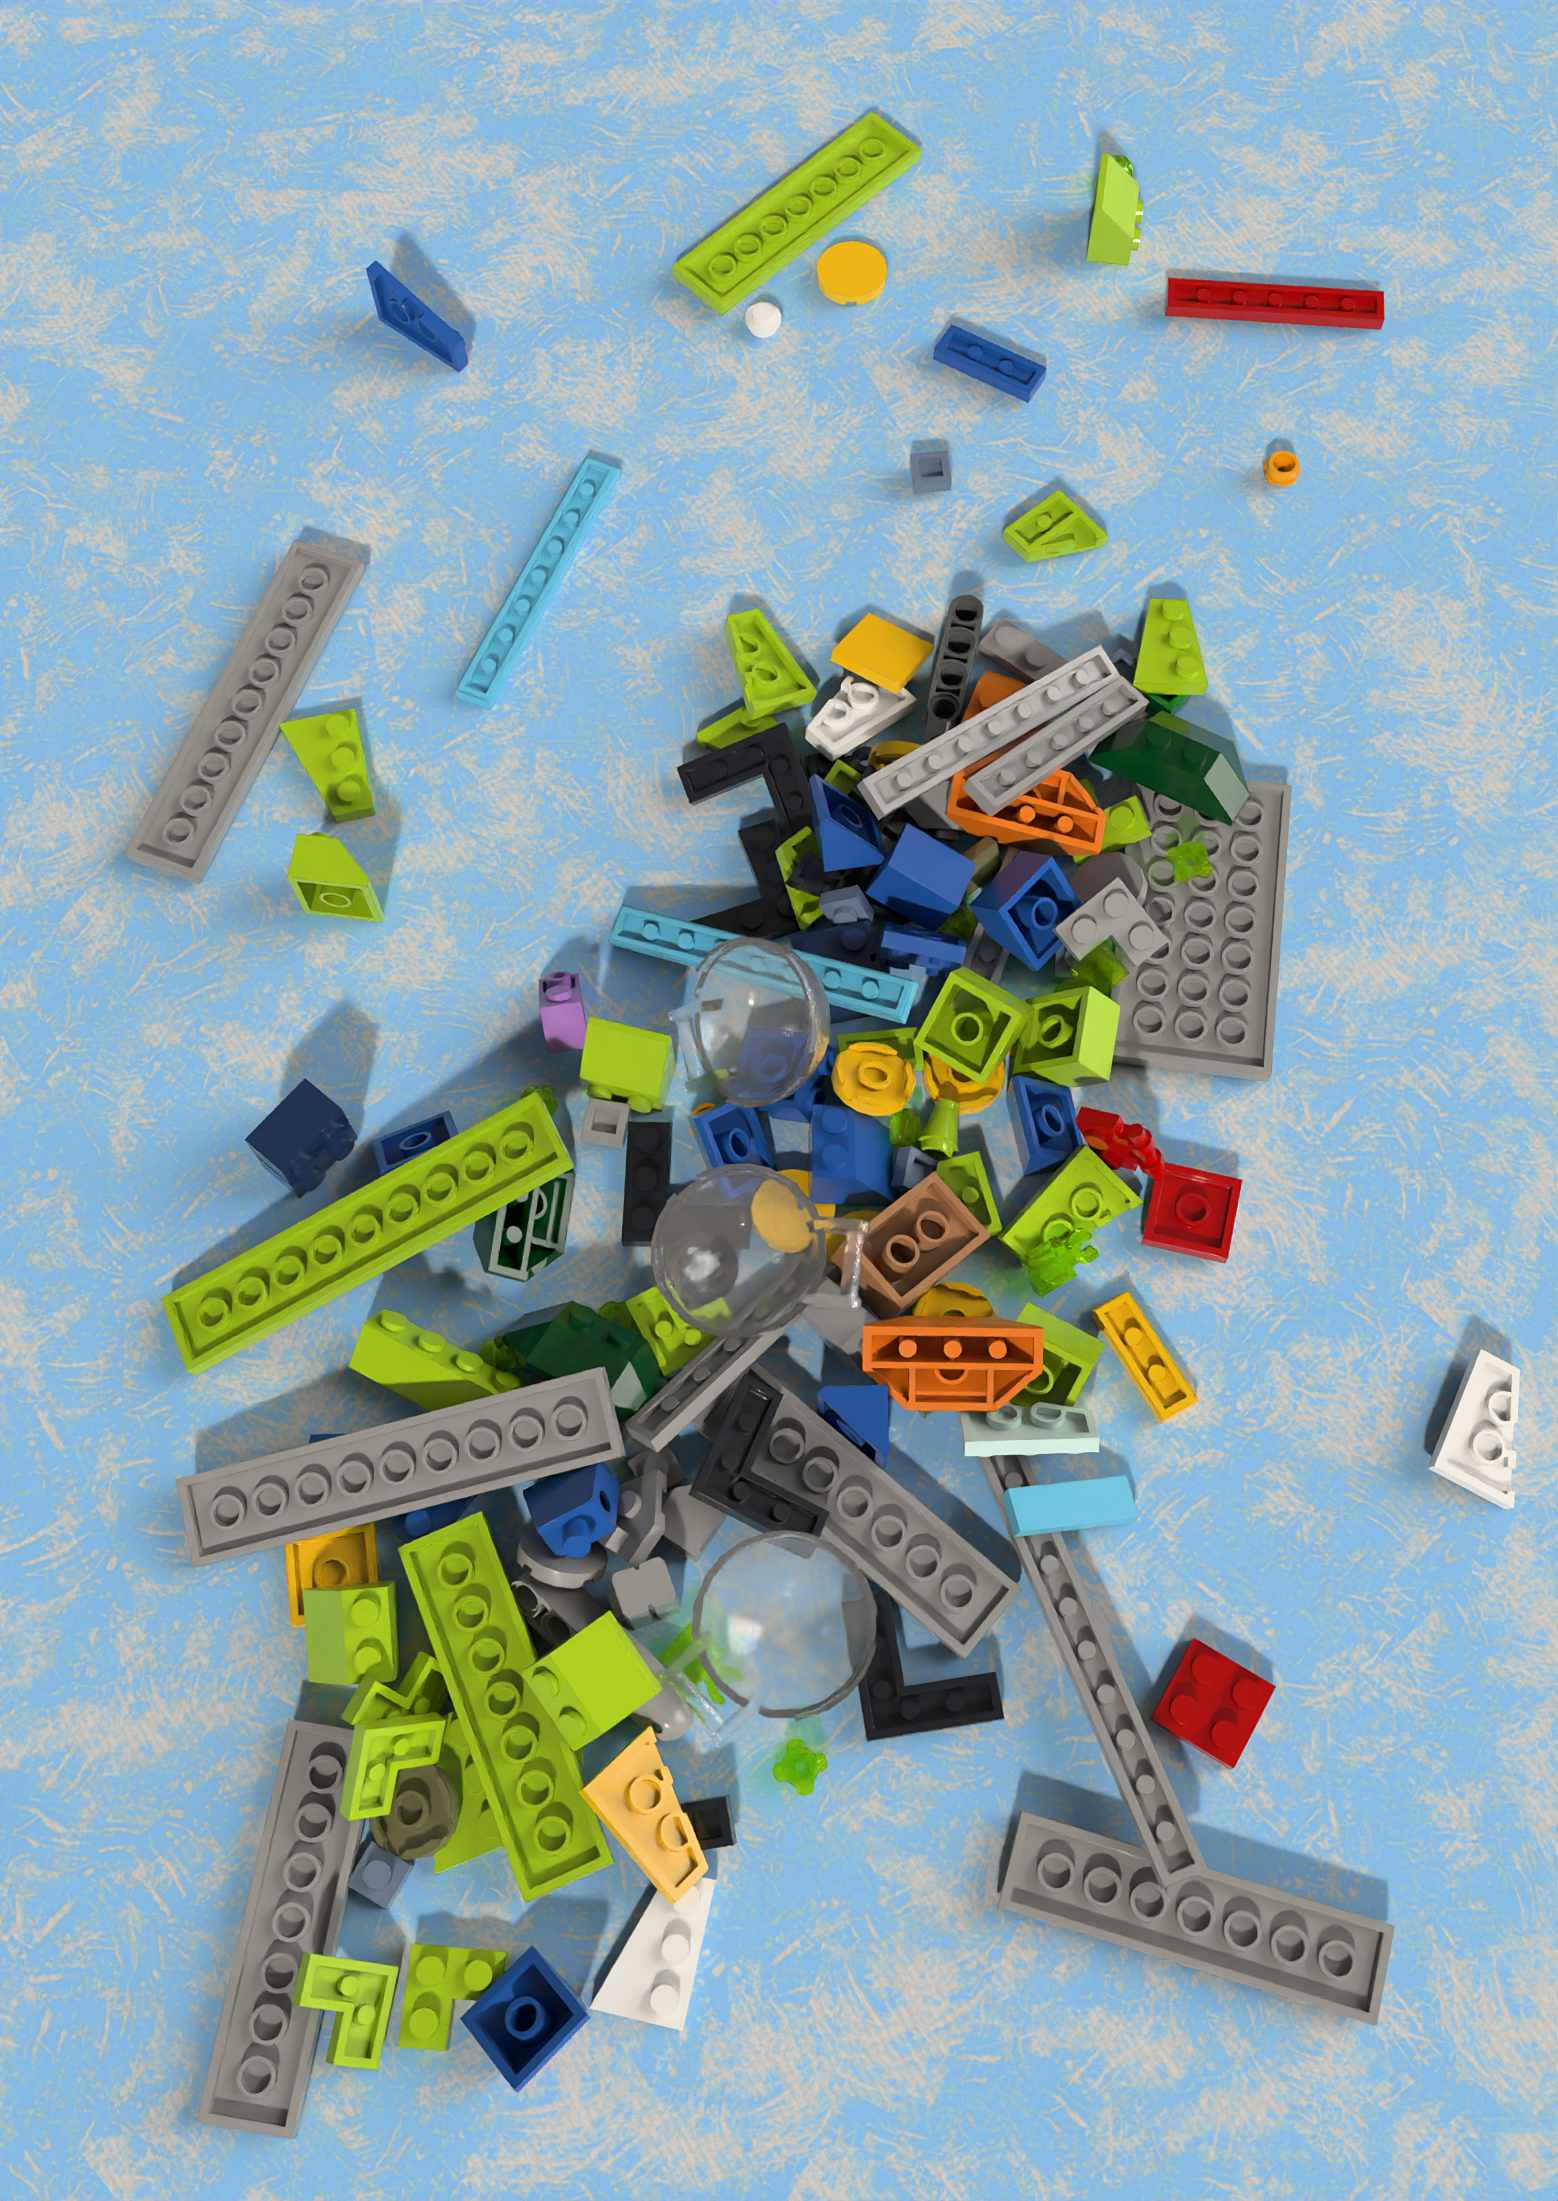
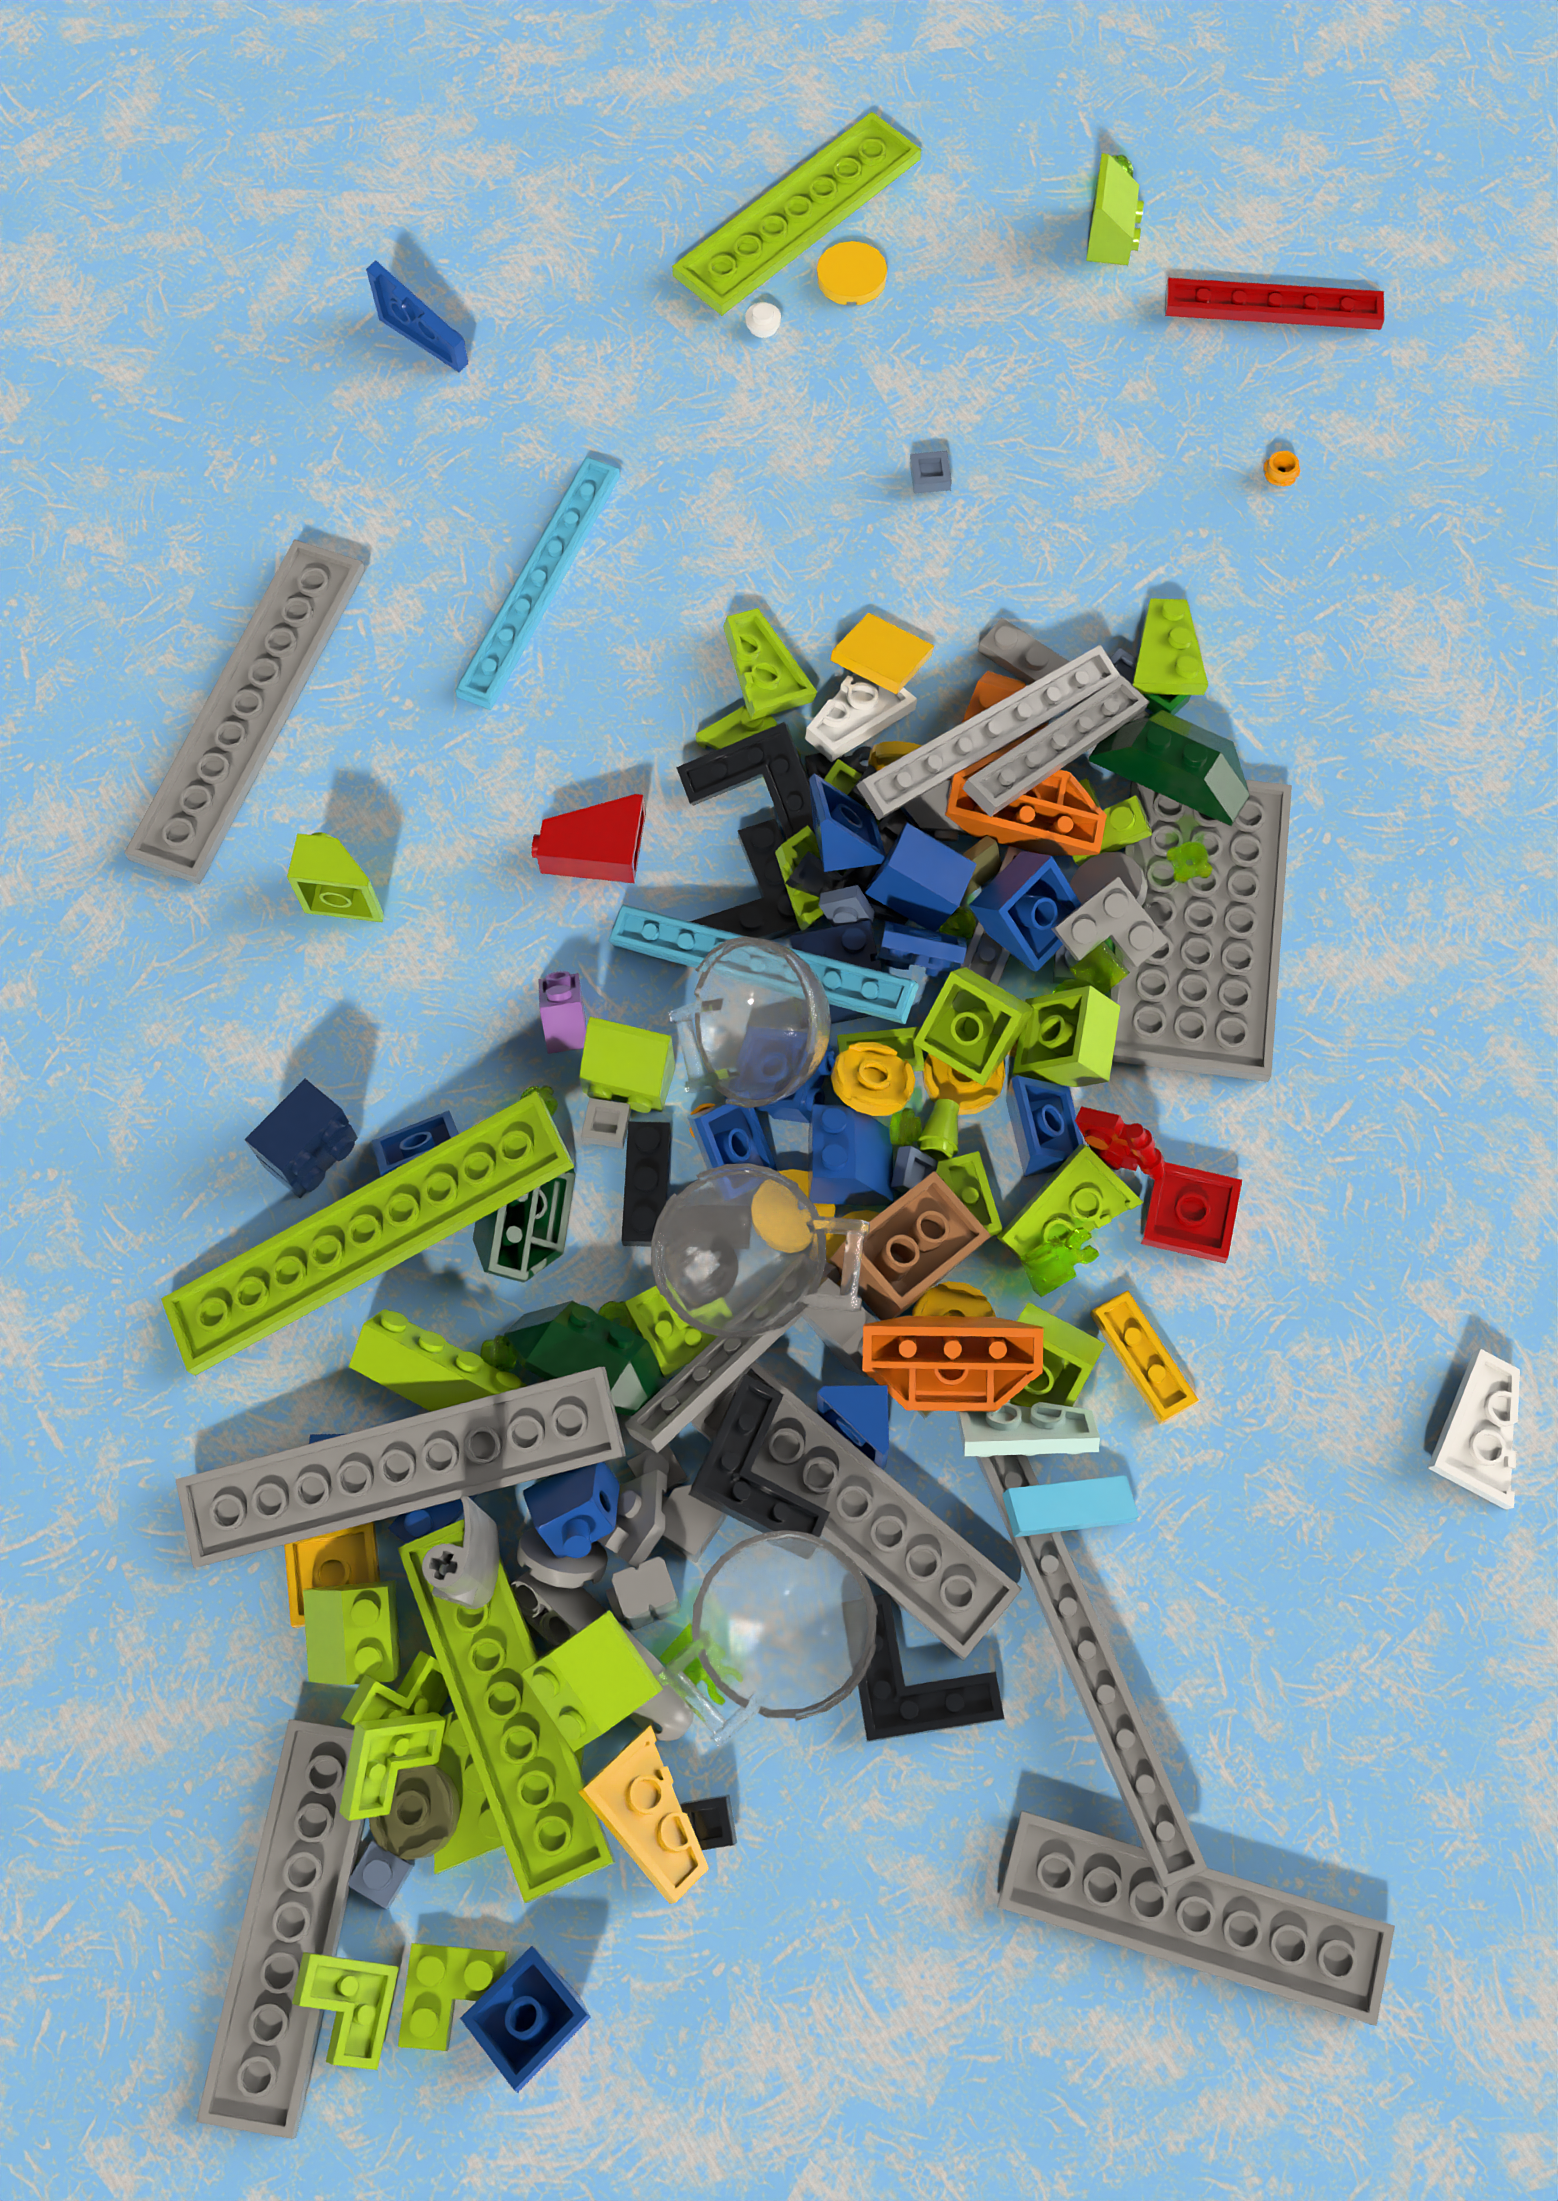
lime wing [280,708,376,823] -> none
white wing [589,1877,716,2031] -> none
clear neon green plate [773,1739,828,1796] -> none
dark grey piece [923,595,984,744] -> none
blue plate [933,324,1047,403] -> none
lime wing [1002,489,1108,563] -> none
red plate [1149,1638,1276,1770] -> none
none -> light grey panel [422,1495,500,1609]
none -> red slope [531,794,646,884]

